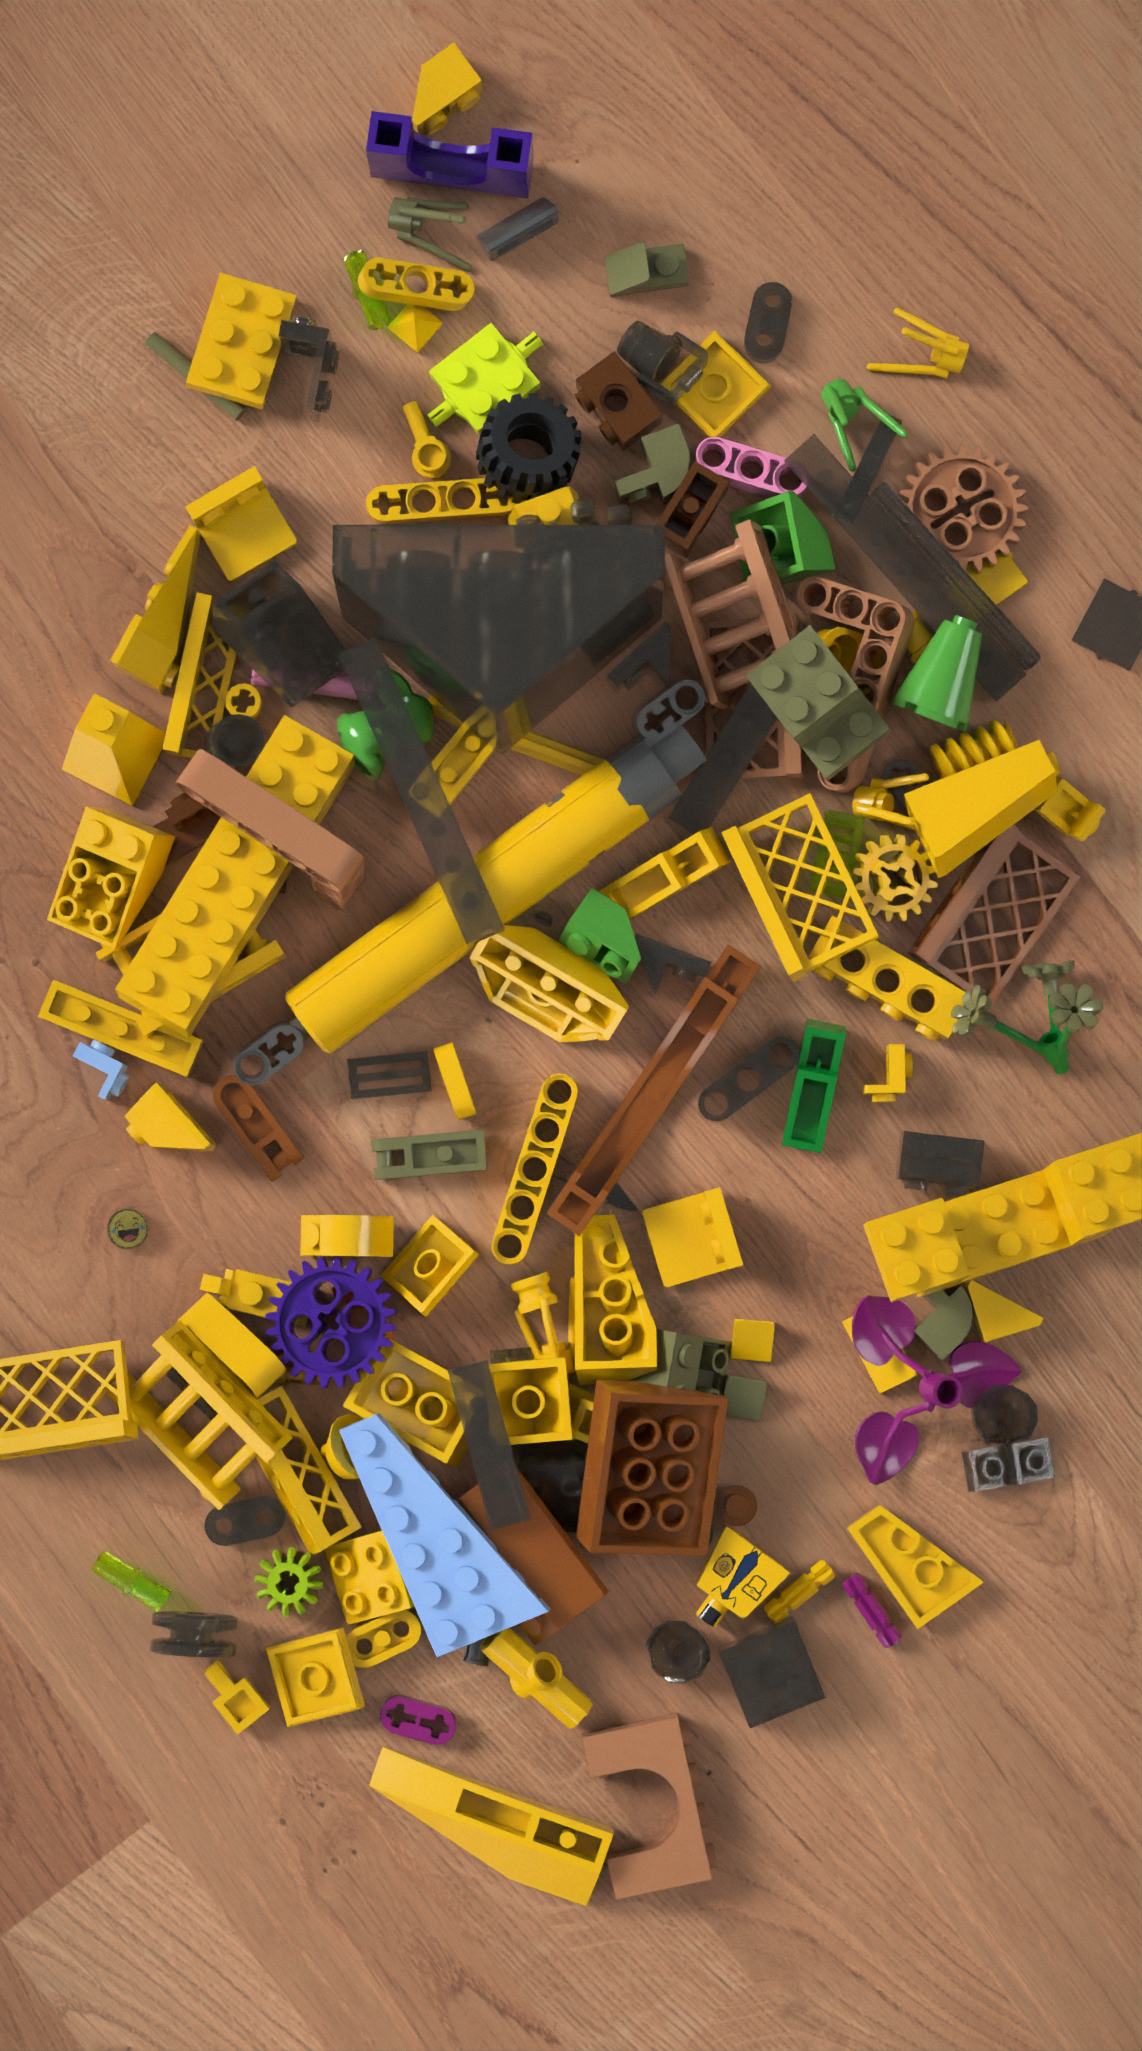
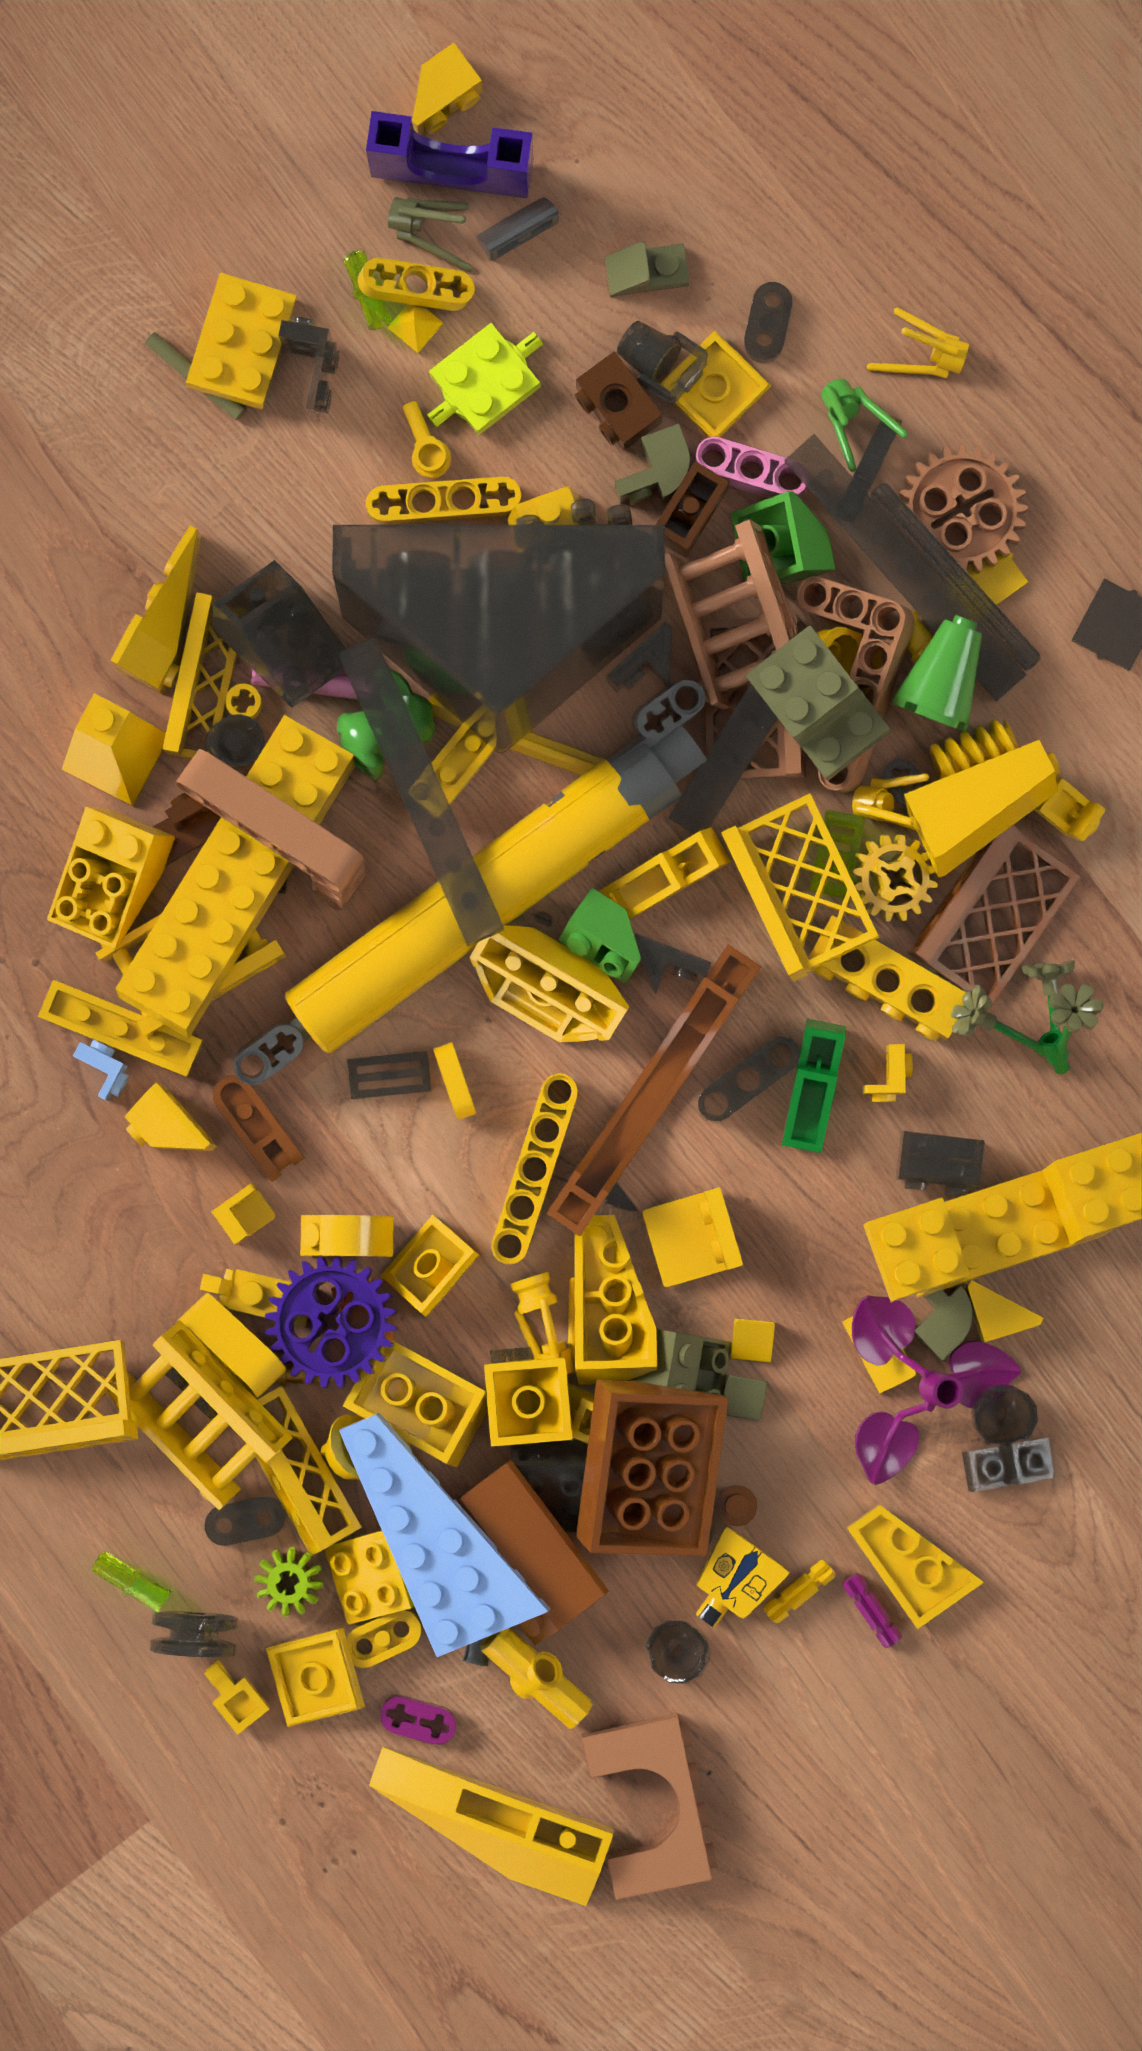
clear smoke tile [107,1209,149,1249] -> none
yellow bracket [185,466,297,582] -> none
olive plate [371,1130,487,1180] -> none
clear smoke tile [448,1360,530,1530] -> none
black tyre [476,393,582,504] -> none
clear smoke brick [717,1617,826,1728] -> none
none -> yellow panel [211,1183,276,1245]

